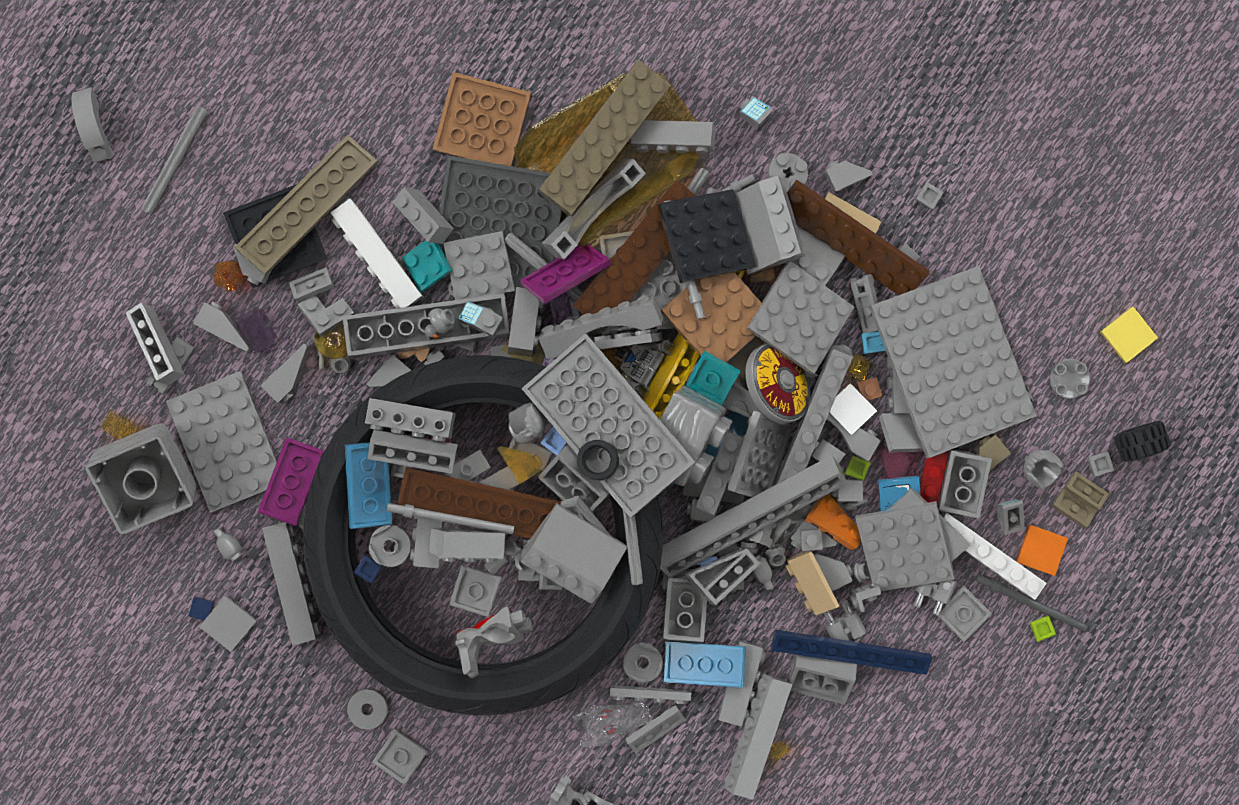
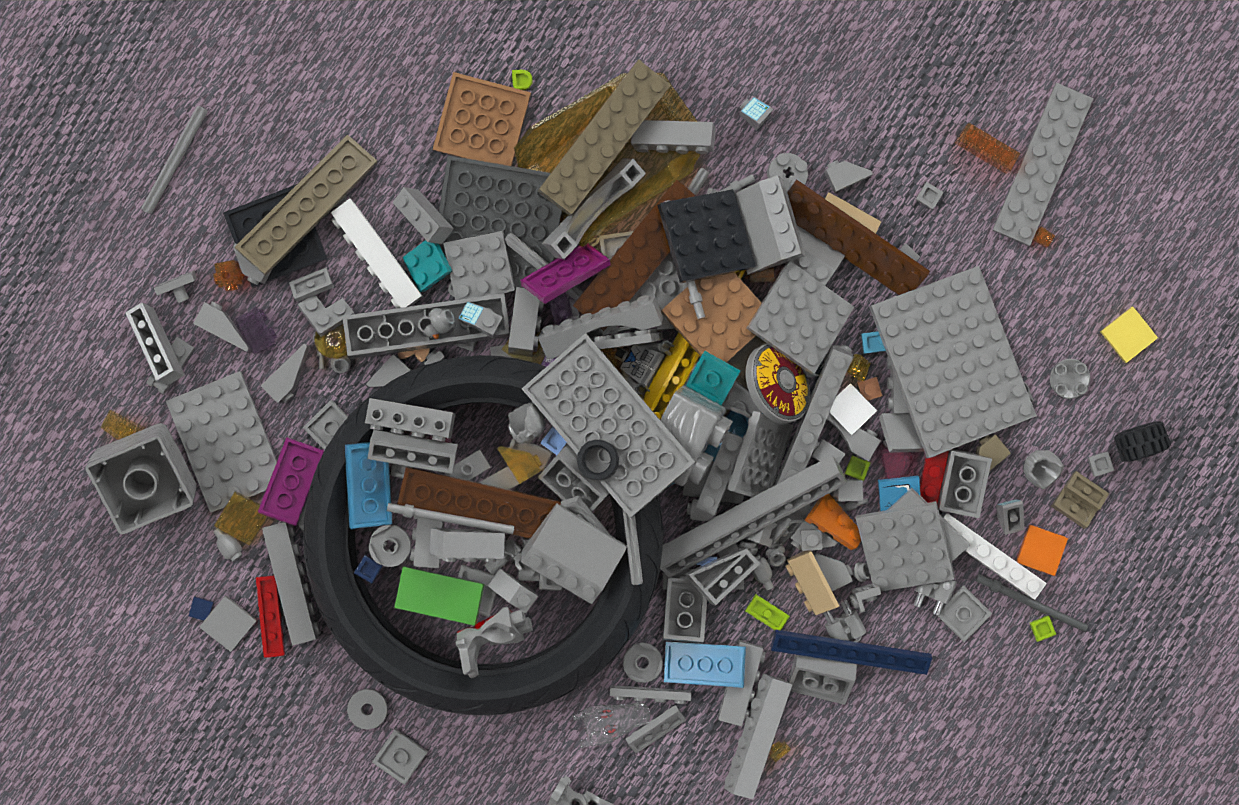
light grey arch [71,87,113,163] -> none
light grey plate [851,274,878,333] -> none
none -> light grey tile [154,270,197,303]
none -> clear yellow tile [214,491,267,546]
none -> red plate [256,575,285,658]
none -> light grey tile [303,400,348,450]
none -> bright green tile [394,566,485,626]
none -> light grey slope [488,568,538,613]
none -> lime tile [512,70,533,90]
none -> lime plate [745,594,790,630]
none -> clear orange brick [955,122,1021,174]
none -> light grey plate [992,83,1093,246]
none -> clear orange hose [1033,226,1055,247]

